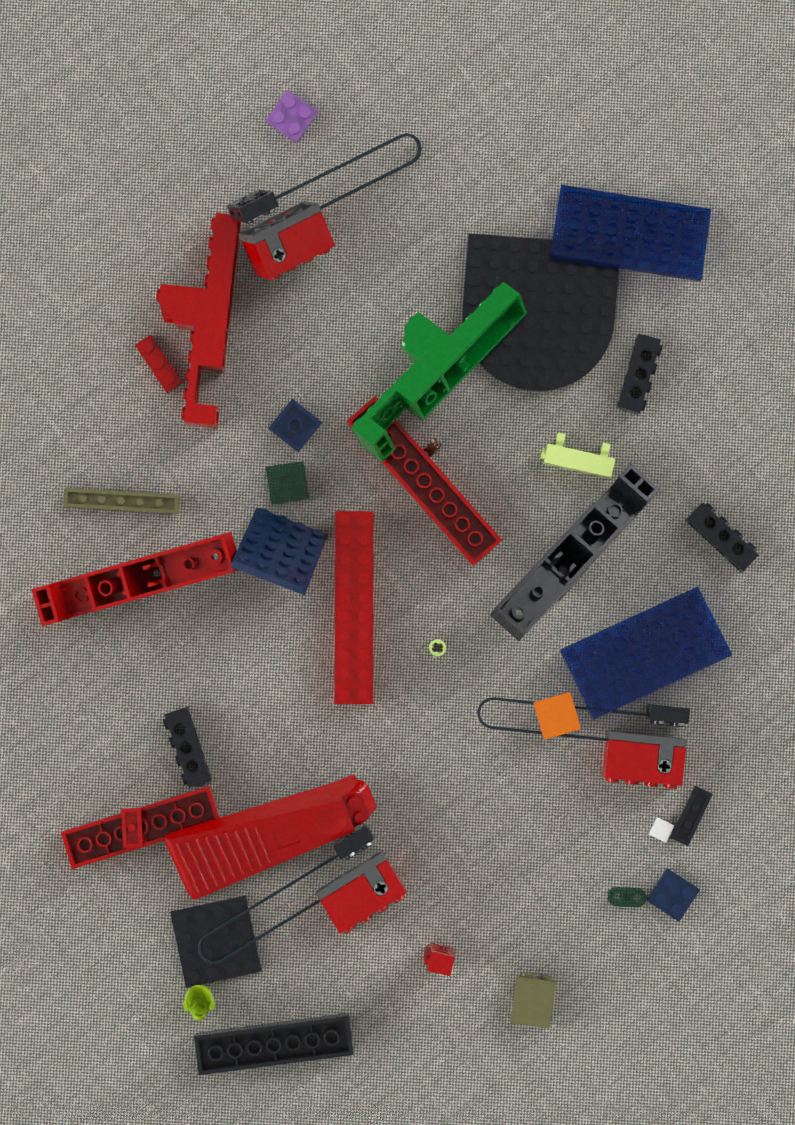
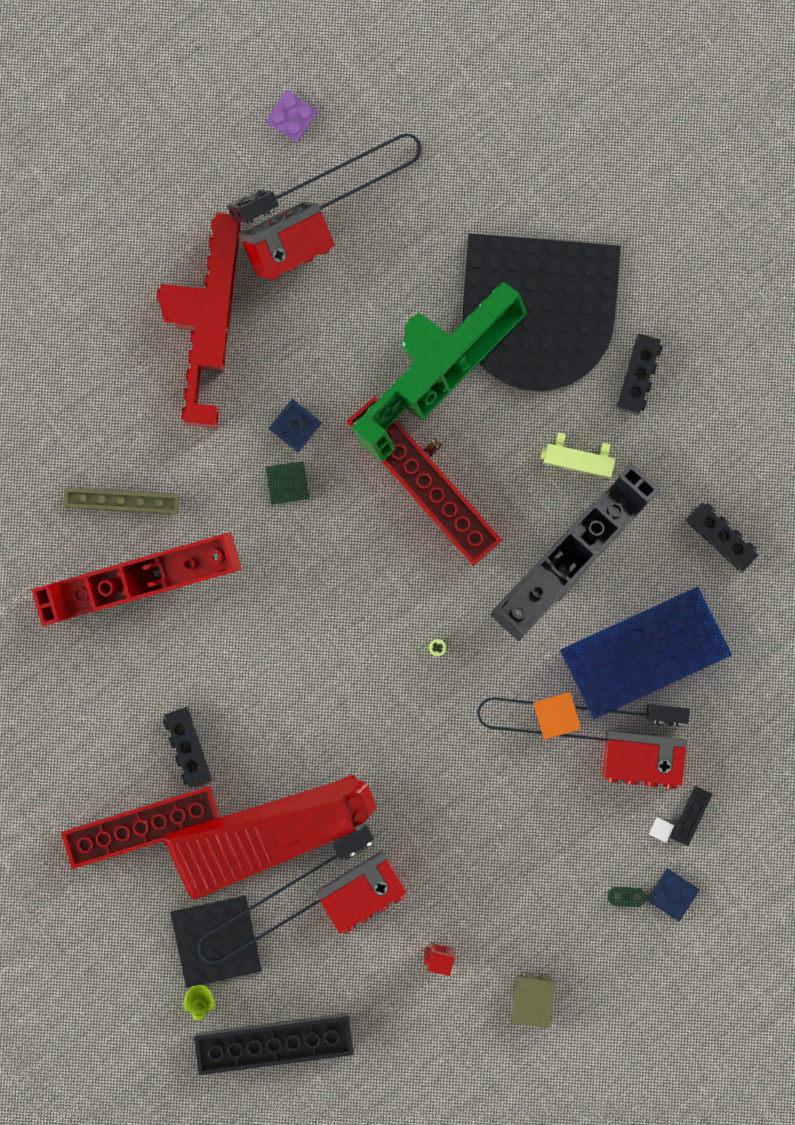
red plate [121,807,144,848] -> none
red plate [135,335,183,393] -> none
dark blue plate [230,507,328,595] -> none
red brick [334,511,374,704] -> none
clear blue plate [550,184,711,282] -> none

